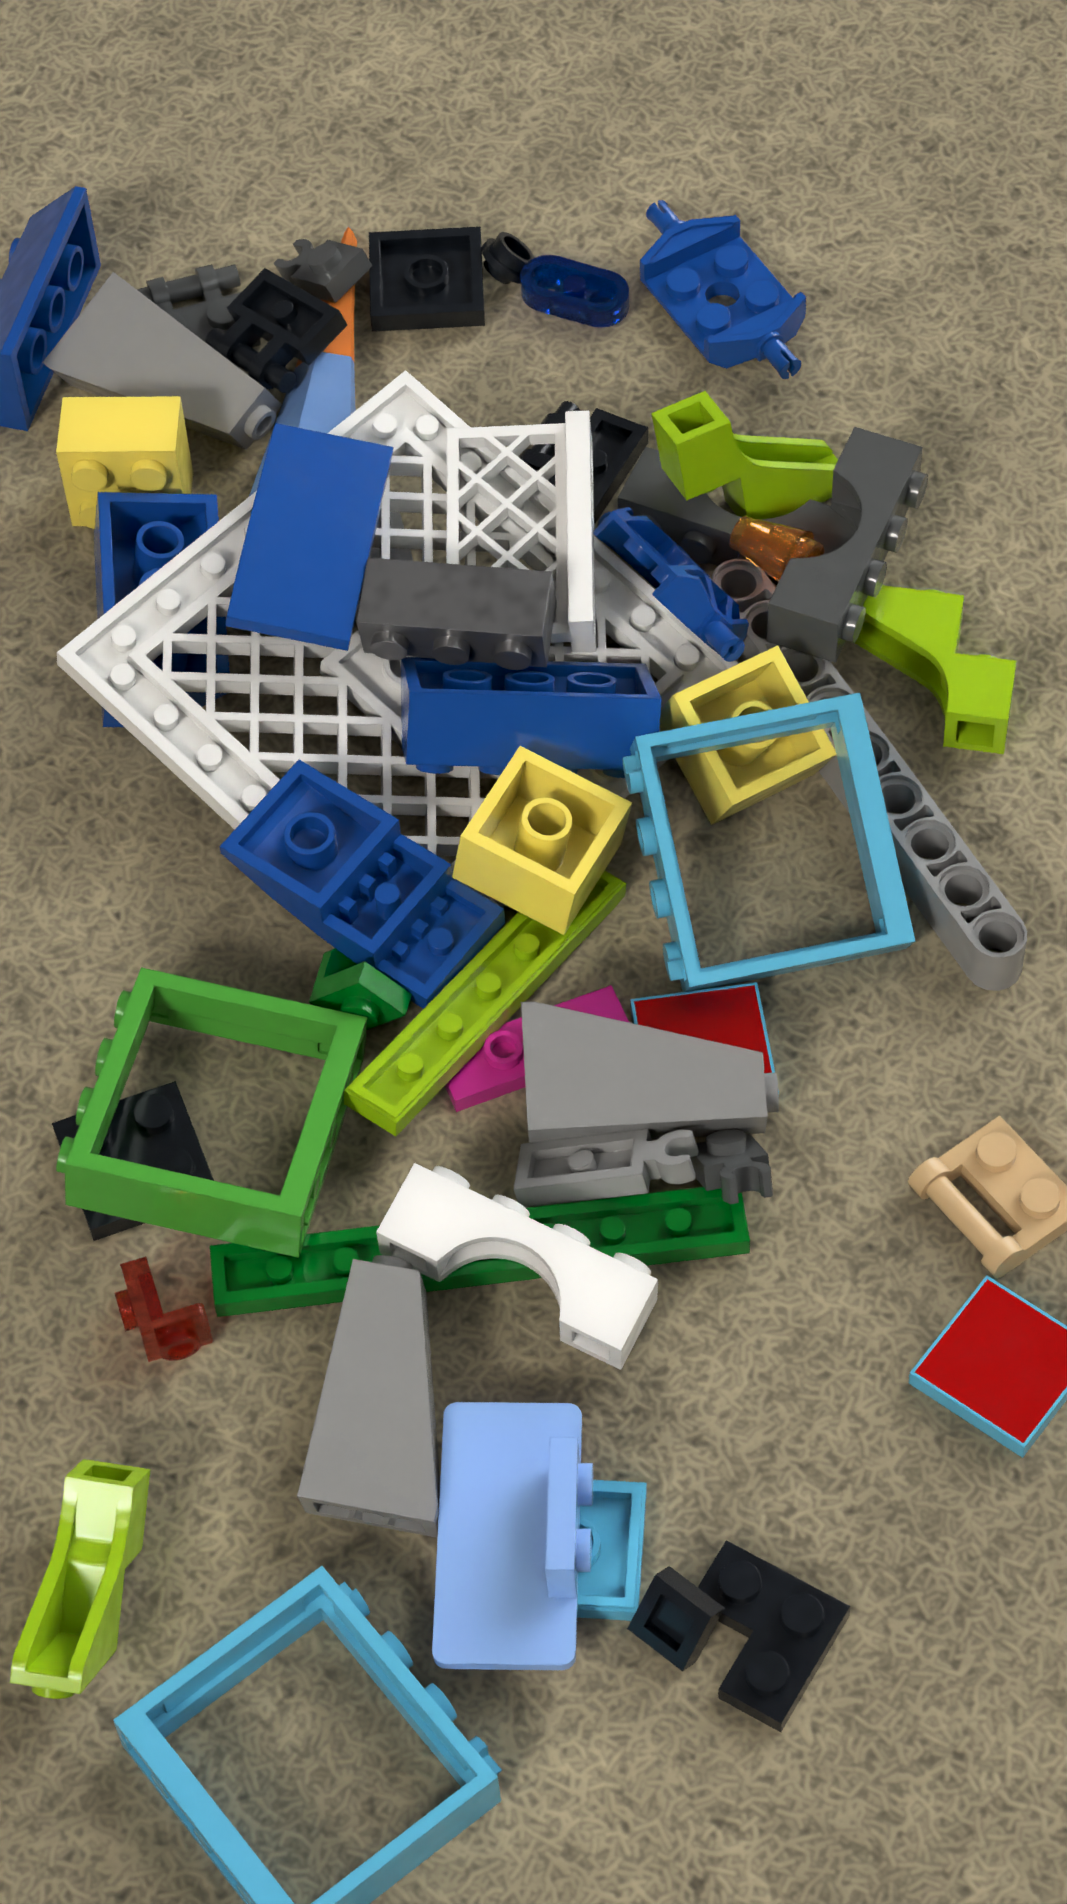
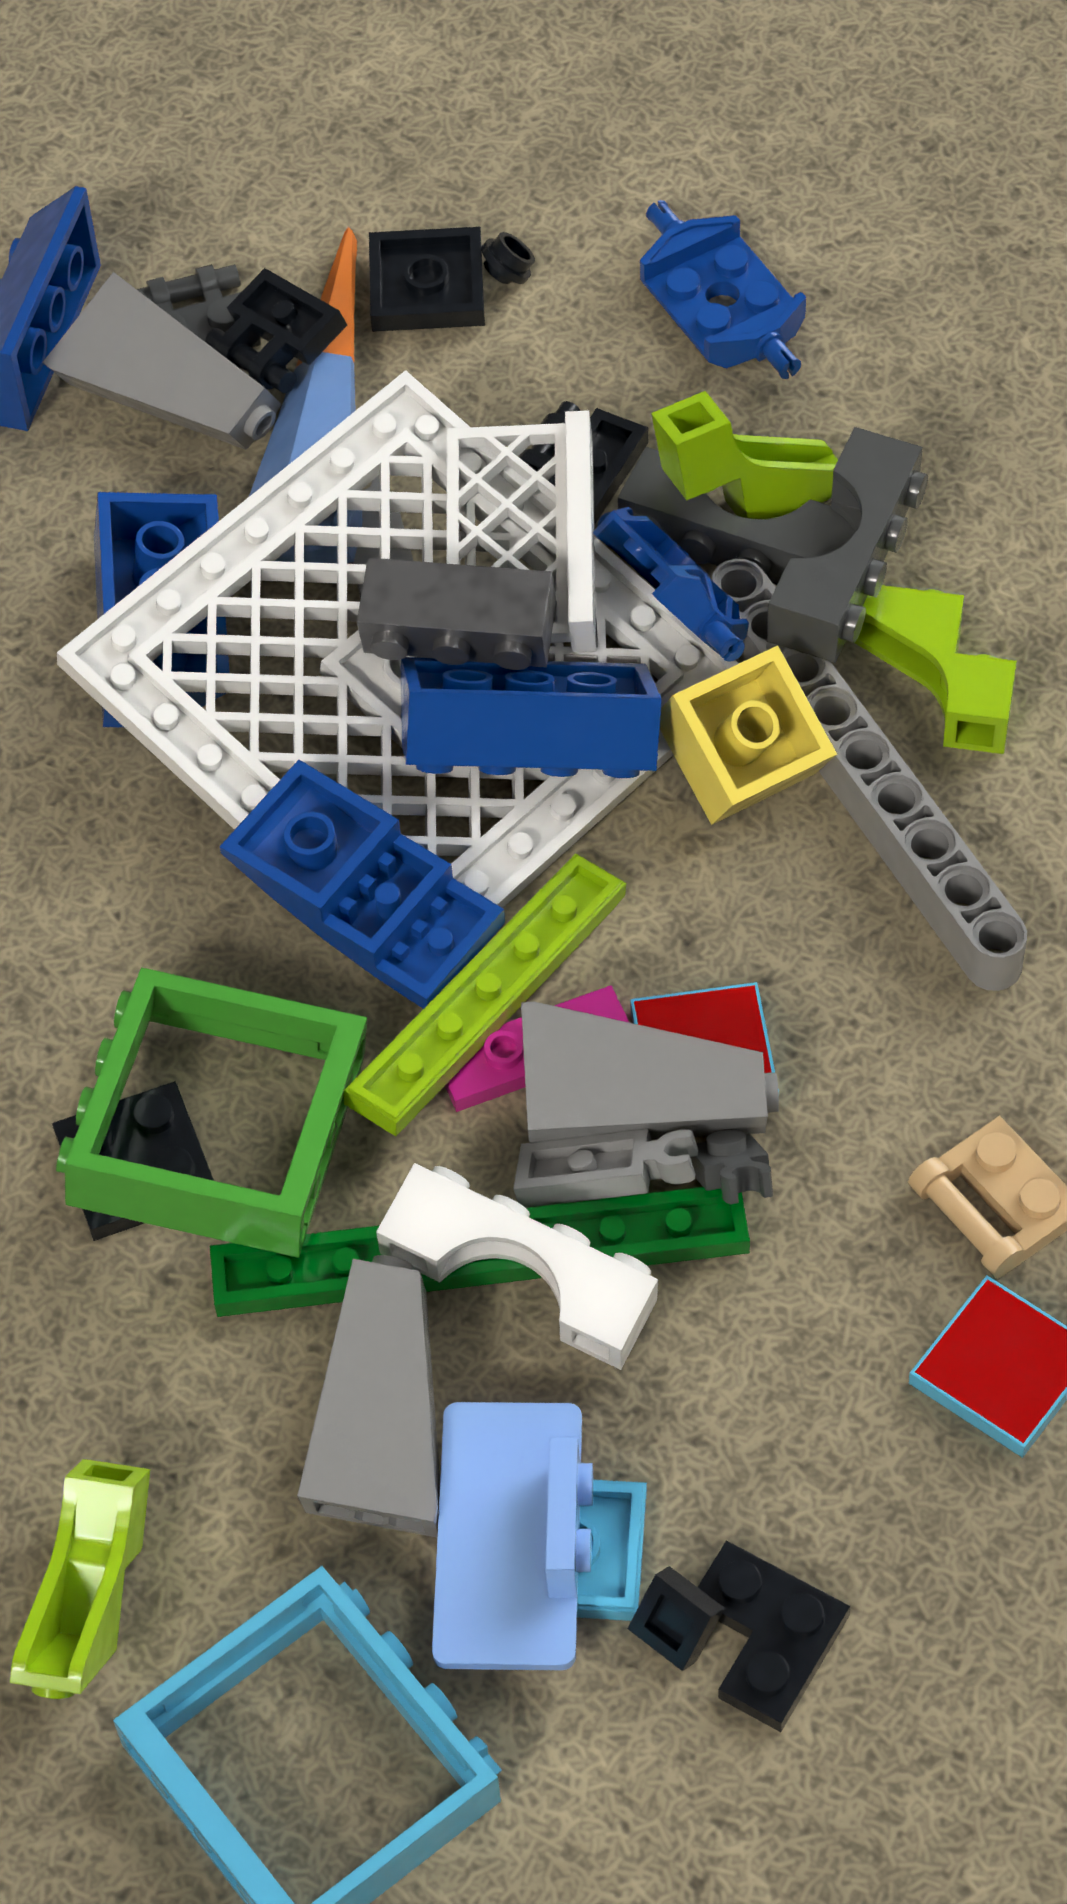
light yellow brick [56,396,193,529] -> none
clear red bracket [114,1256,213,1362] -> none
blue slope [225,423,394,651] -> none
dark grey plate [274,239,372,303] -> none
green bracket [309,948,412,1030] -> none
light yellow brick [452,746,632,935] -> none
clear blue plate [520,255,630,328] -> none
medium azure window [623,692,915,992] -> none
clear orange cone [730,515,824,582] -> none

